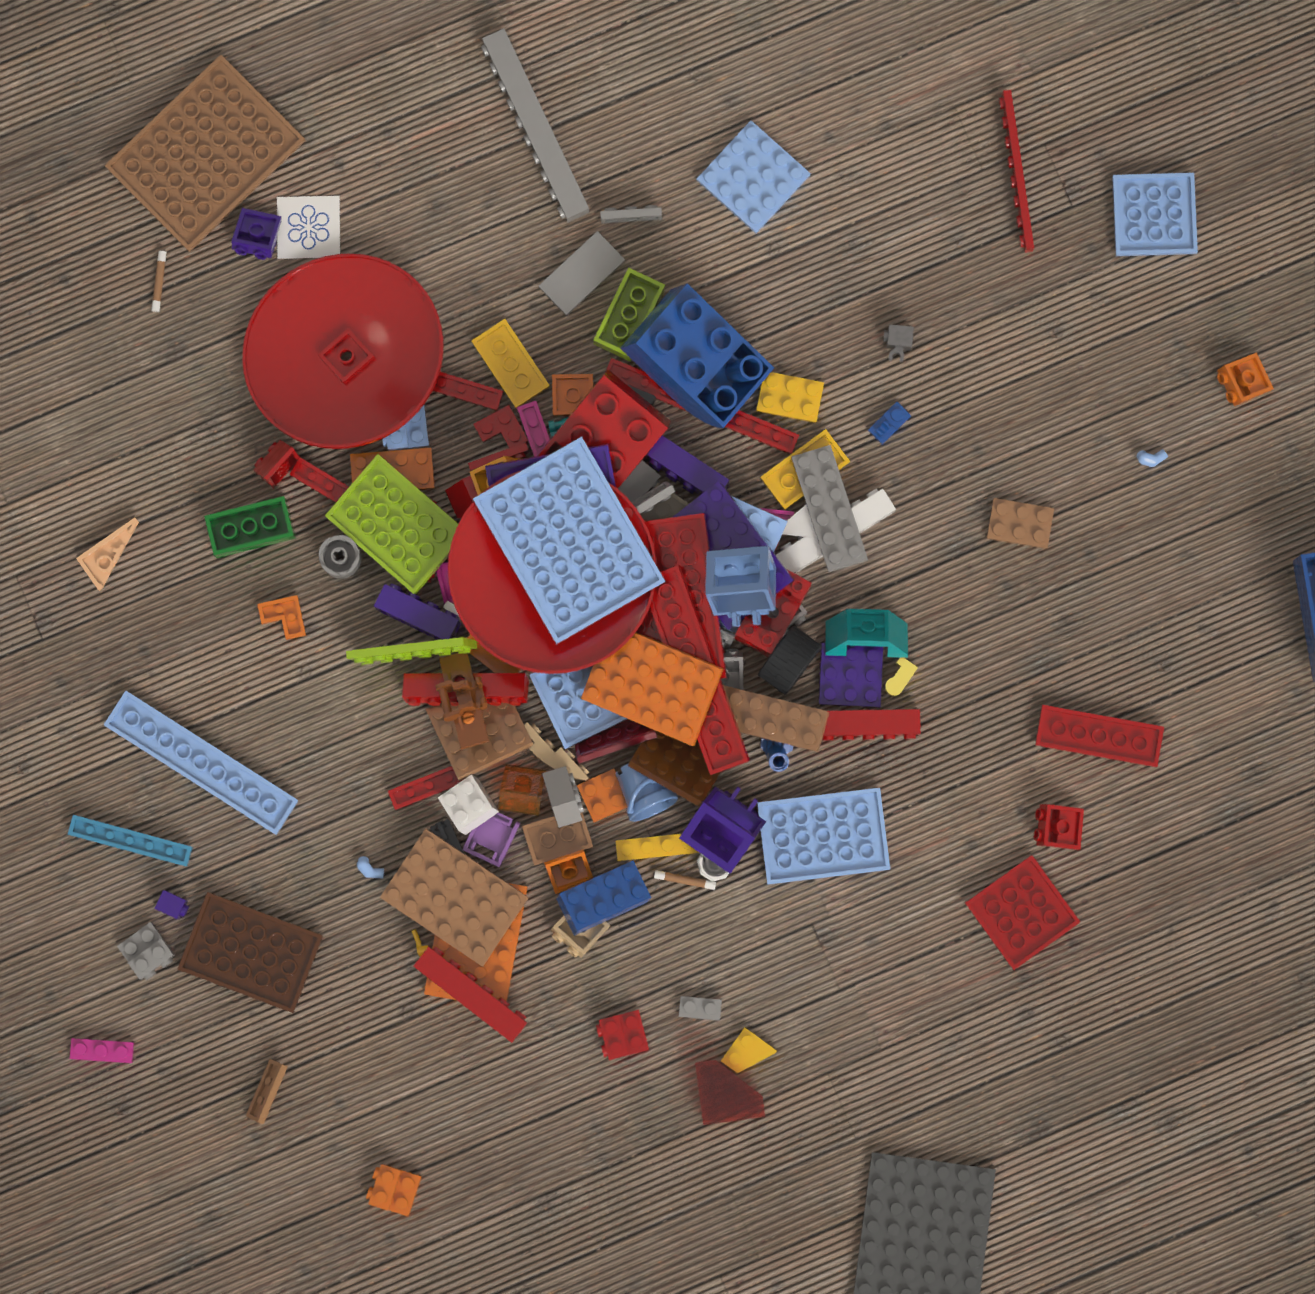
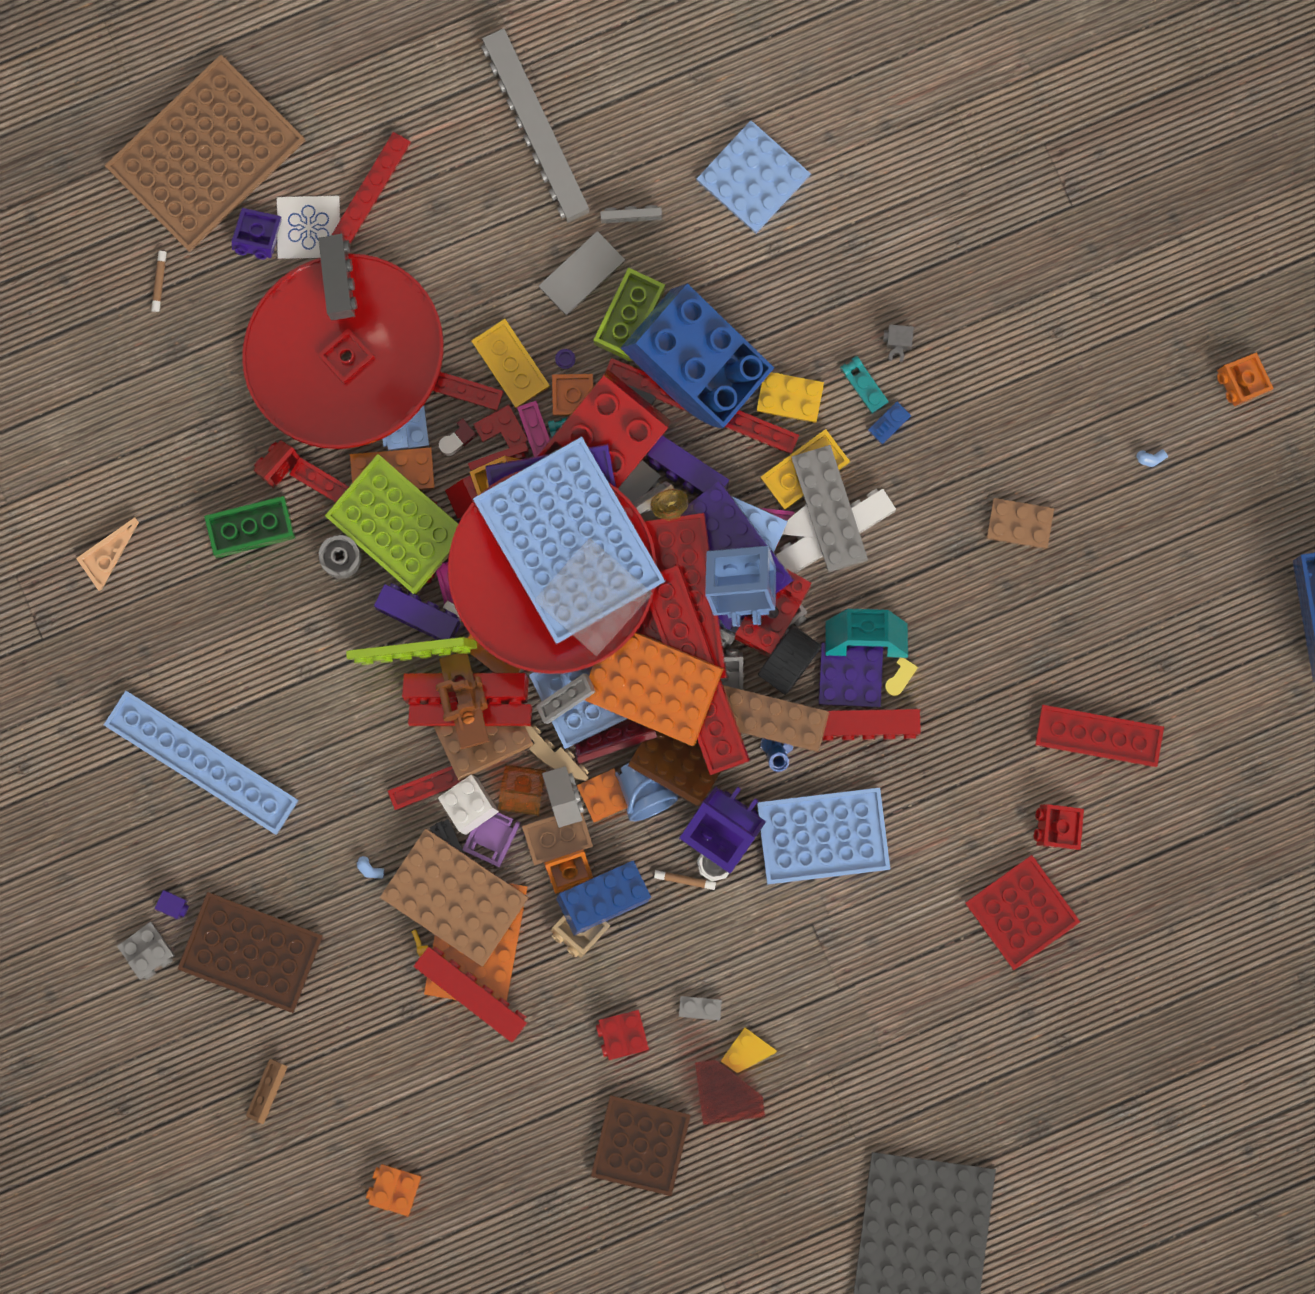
dark azure plate [67,815,193,867] -> none
dark pink plate [70,1038,134,1063] -> none
orange plate [257,595,307,640] -> none
yellow plate [616,834,699,861] -> none
red plate [999,90,1034,253] -> none
light blue plate [1112,173,1198,256] -> none
none -> dark grey brick [318,234,357,321]
none -> red plate [331,132,411,245]
none -> red tile [408,704,532,726]
none -> leg [439,418,477,456]
none -> clear plate [534,538,652,656]
none -> light grey plate [536,673,596,724]
none -> dark purple plate [555,349,576,369]
none -> reddish brown plate [591,1095,691,1196]
none -> clear yellow piece [651,489,688,521]
none -> teal plate [840,356,889,414]

